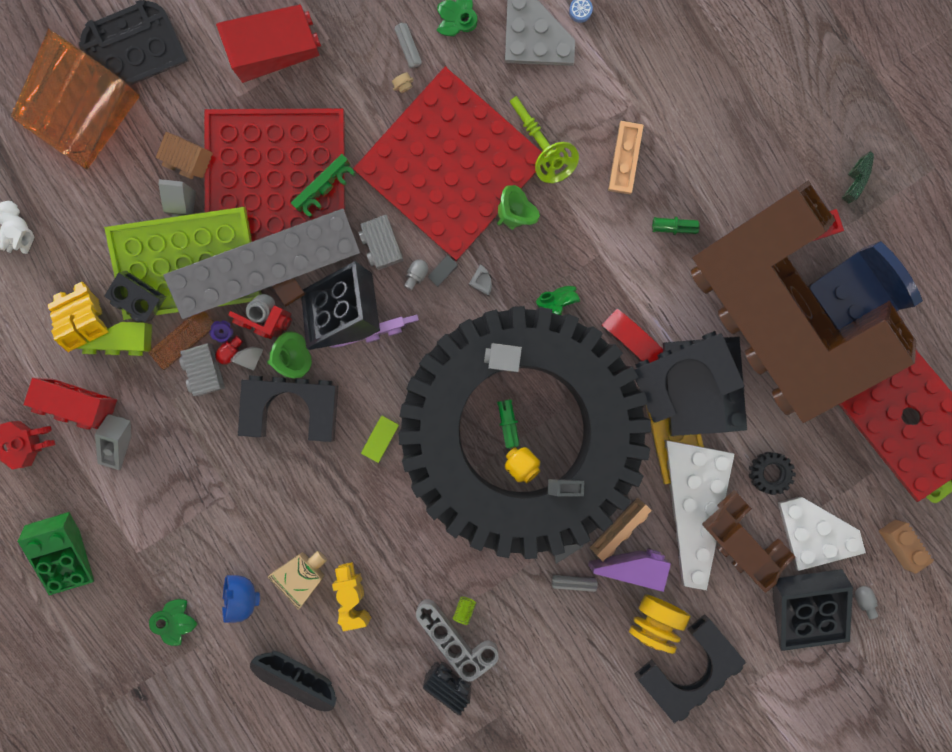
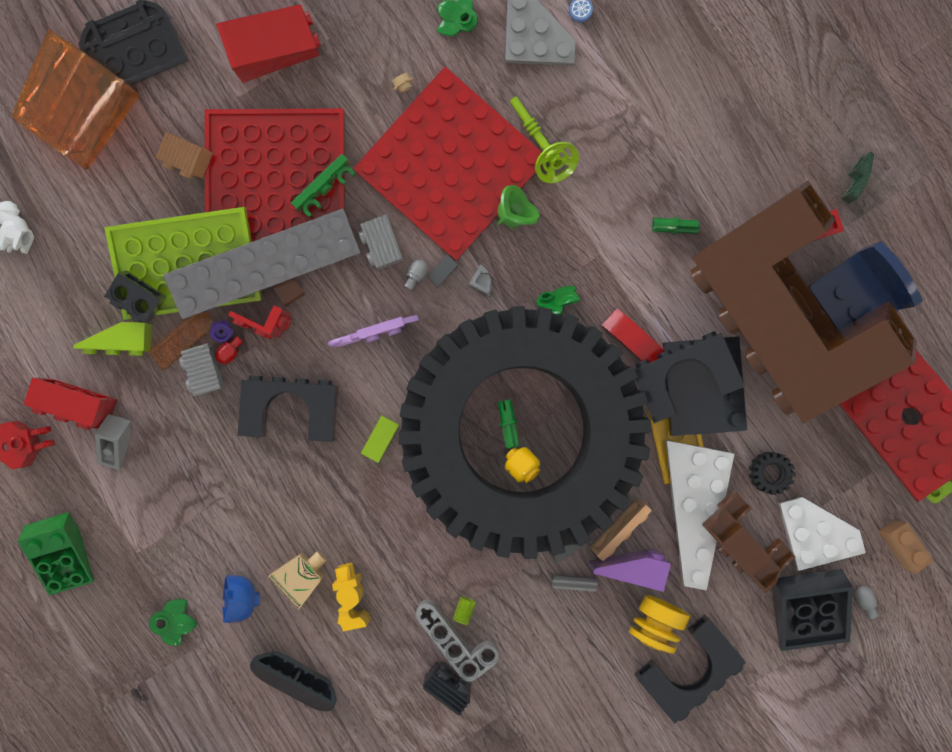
yellow hips [48,282,109,352] -> none
light grey slope [159,179,196,217] -> none
light grey tile [231,346,263,371] -> none
light grey brick [246,294,276,323] -> none
bright green helmet [267,331,312,378] -> none
black slope [301,261,380,350] -> none
light grey axle [394,23,422,68] -> none
light grey brick [484,343,522,373] -> none
dark grey piece [548,479,584,496] -> none
light nougat plate [608,121,644,195] -> none

